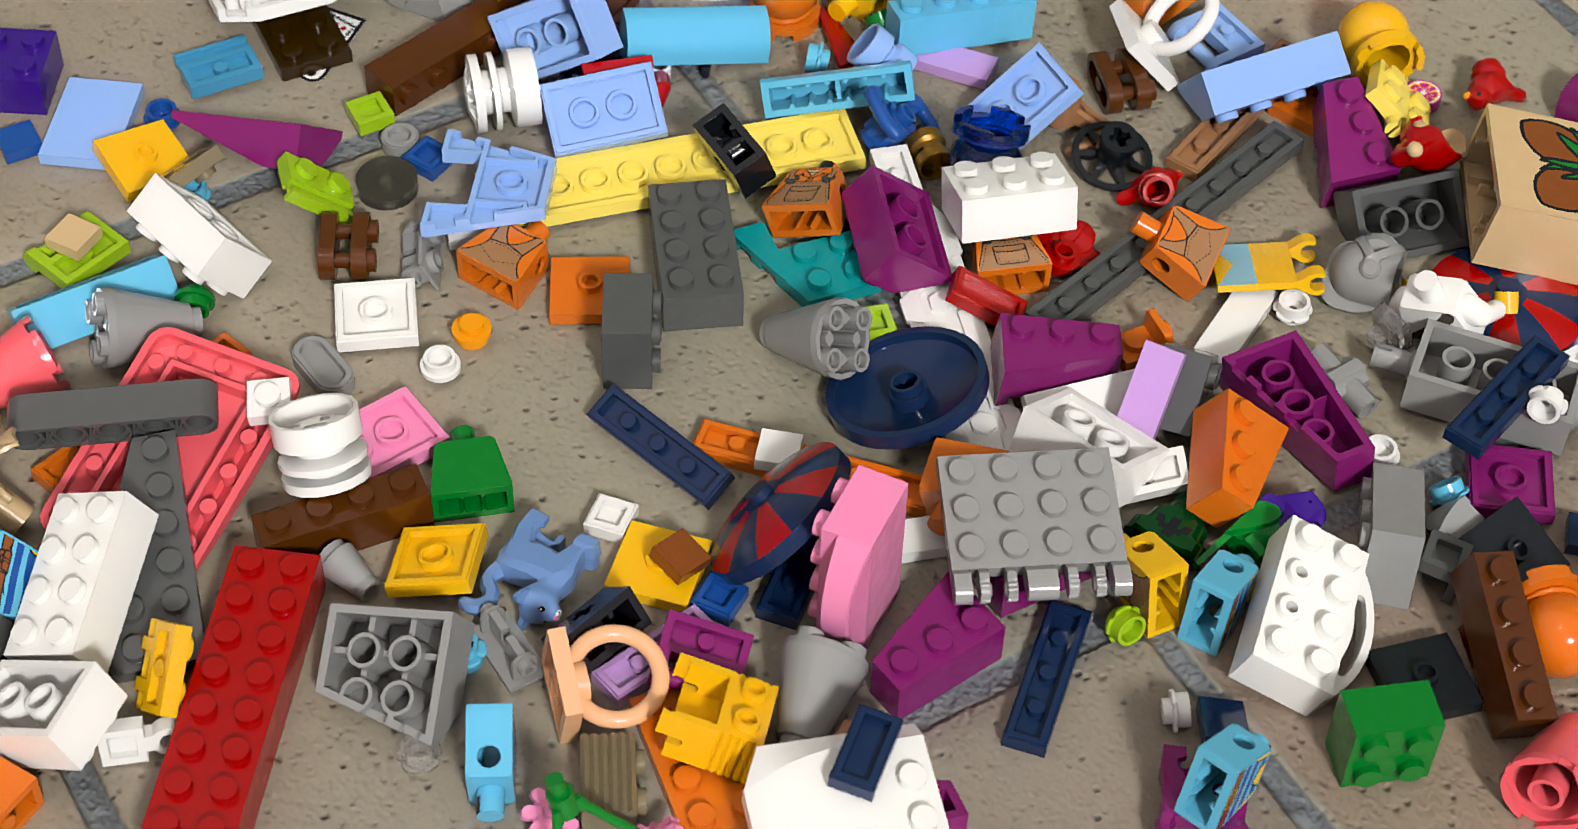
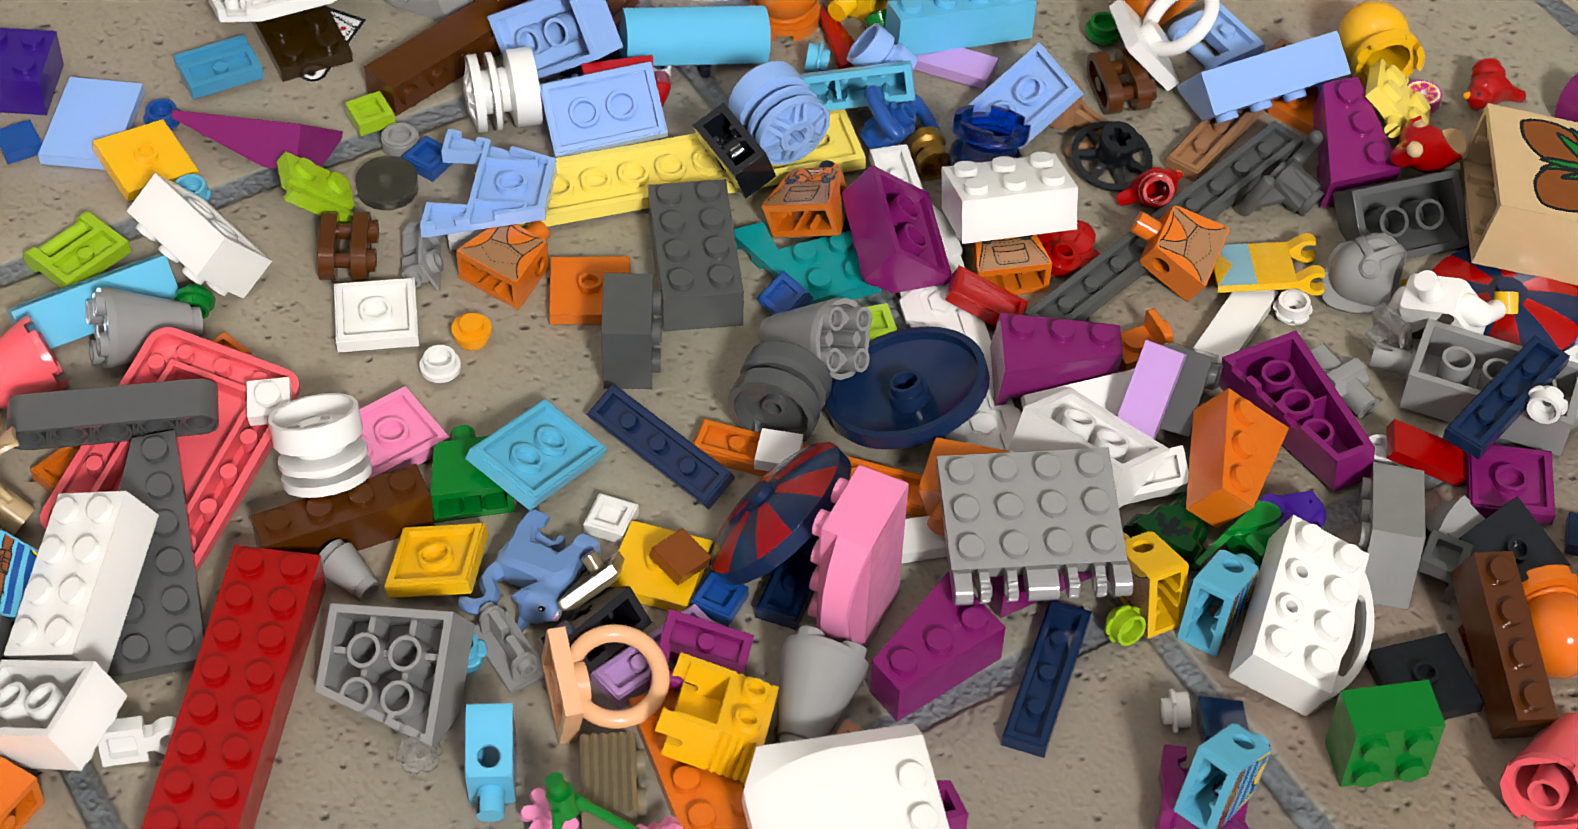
tan tile [44,213,103,261] -> none
yellow plate [134,618,194,718] -> none
dark tan plate [162,144,225,189] -> none
light grey tile [292,336,355,395] -> none
dark blue tile [827,704,904,802] -> none
medium azure plate [1428,476,1470,506] -> none
none -> medium azure tile [466,399,608,511]
none -> dark tan piece [557,549,625,611]
none -> dark grey wheel [728,341,832,442]
none -> light blue wheel [729,61,830,165]
none -> blue tile [756,270,813,315]
none -> green plate [1085,12,1121,45]
none -> dark grey piece [1238,130,1324,216]
none -> red tile [1386,419,1467,487]

